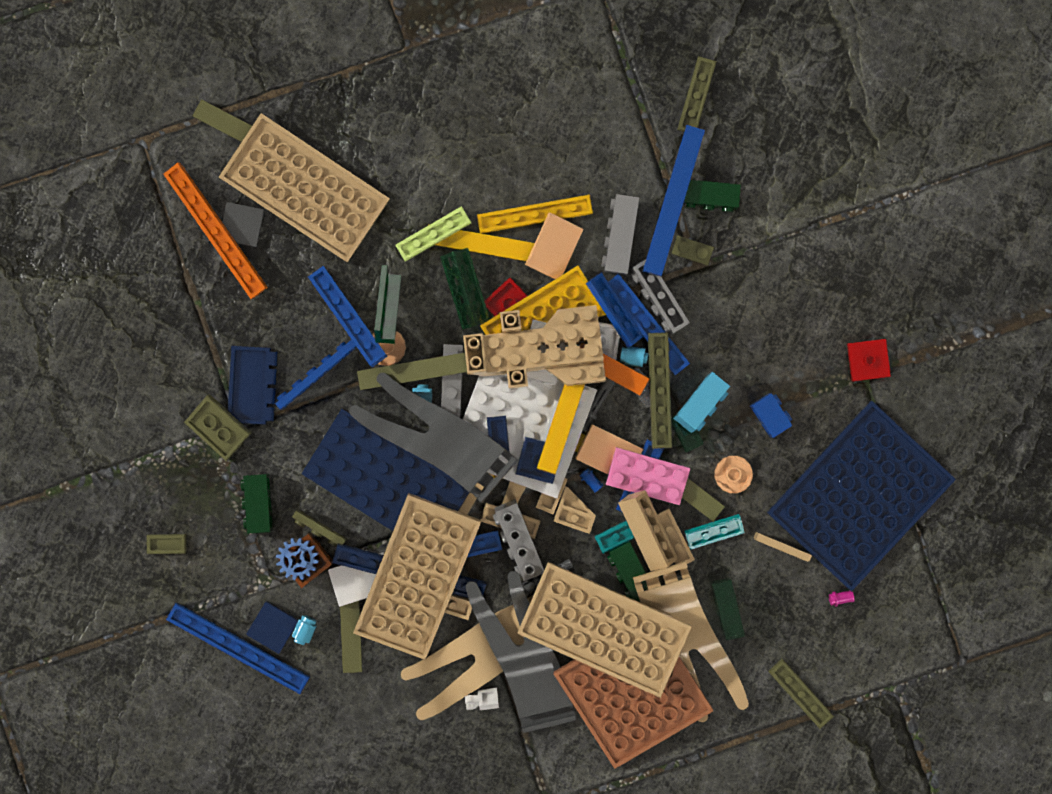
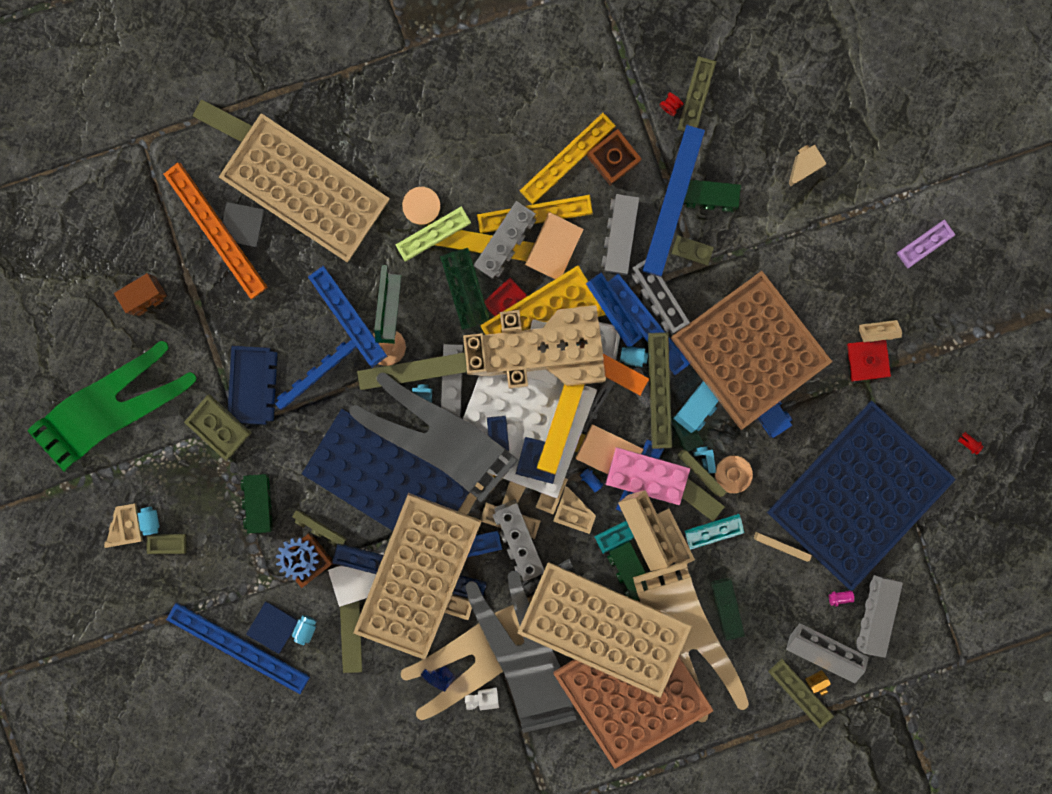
none -> green flag [28,341,197,472]
none -> tan wing [104,503,143,548]
none -> dark orange brick [114,273,167,316]
none -> medium azure brick [137,507,160,536]
none -> light nougat tile [402,187,441,225]
none -> clear blue bracket [421,666,455,692]
none -> light grey brick [474,201,536,279]
none -> yellow tile [520,113,616,205]
none -> dark orange brick [587,129,642,186]
none -> red wheel [659,92,684,117]
none -> medium nougat plate [671,271,832,430]
none -> olive tile [677,450,727,497]
none -> medium azure bracket [692,446,716,474]
none -> light grey brick [786,623,869,683]
none -> tan slope [789,145,826,186]
none -> pearl gold tile [805,670,831,696]
none -> light grey brick [856,575,903,658]
none -> tan plate [859,320,902,342]
none -> lavender tile [897,220,955,269]
none -> red pin [958,432,984,455]

